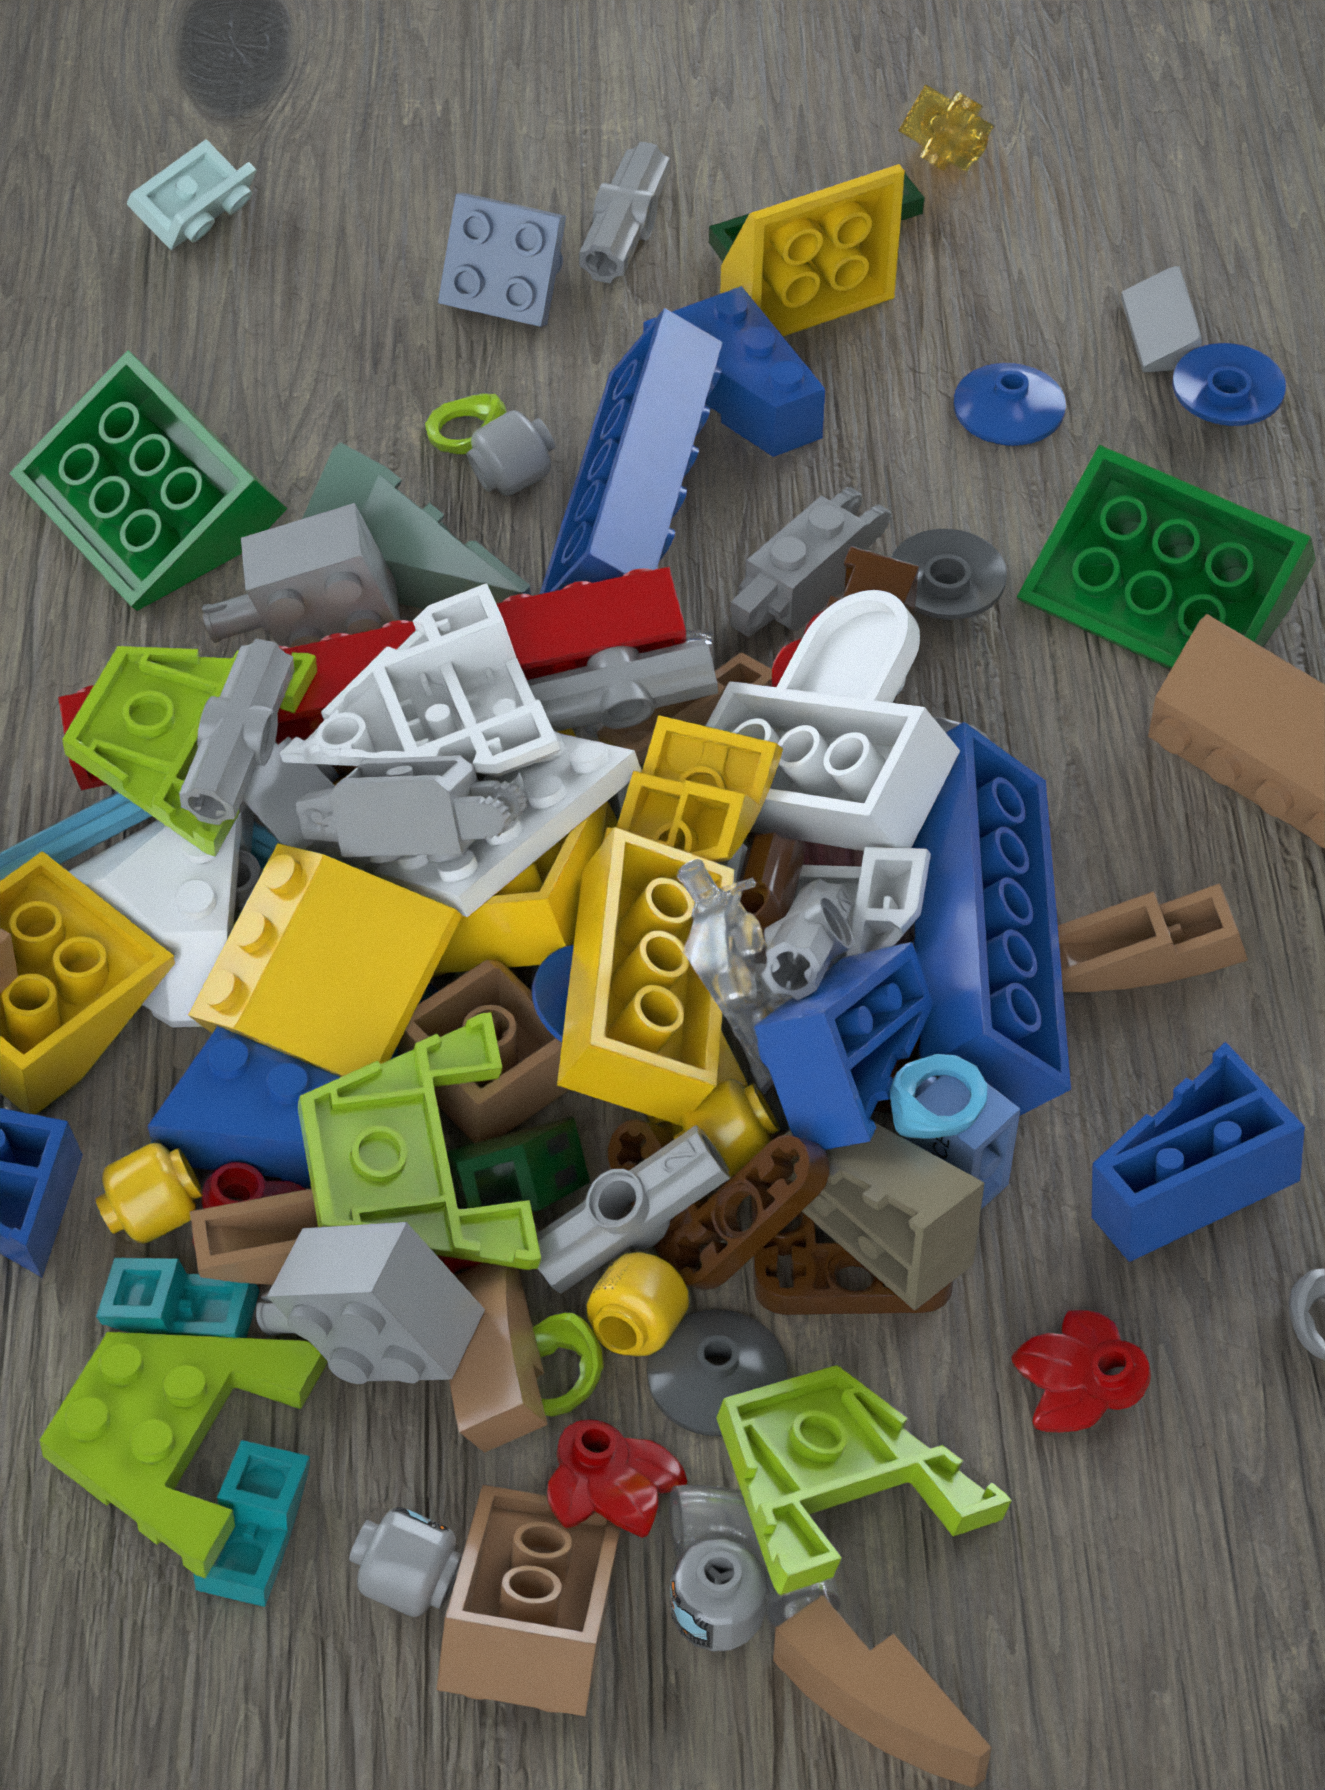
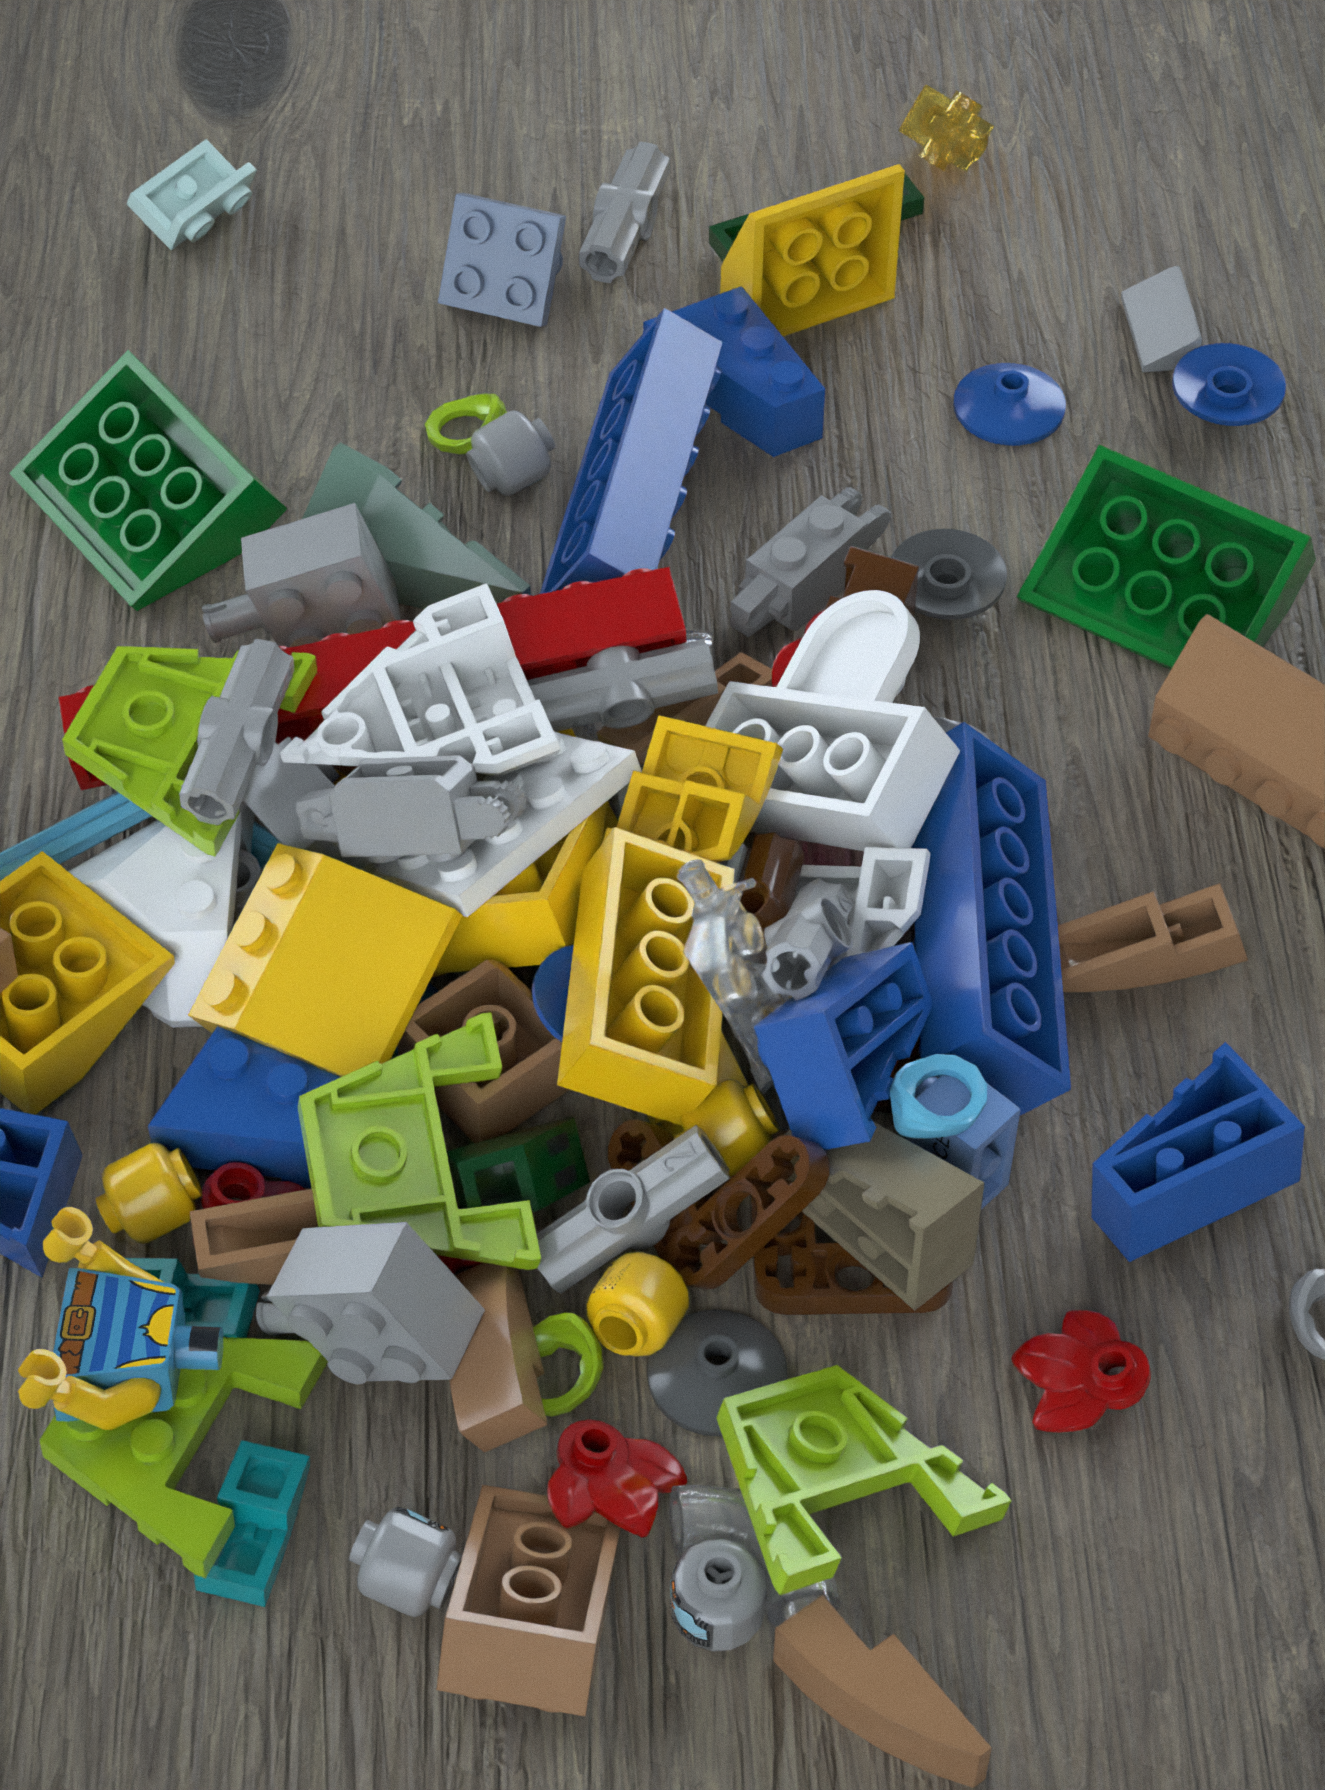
none -> torso [18,1207,223,1430]

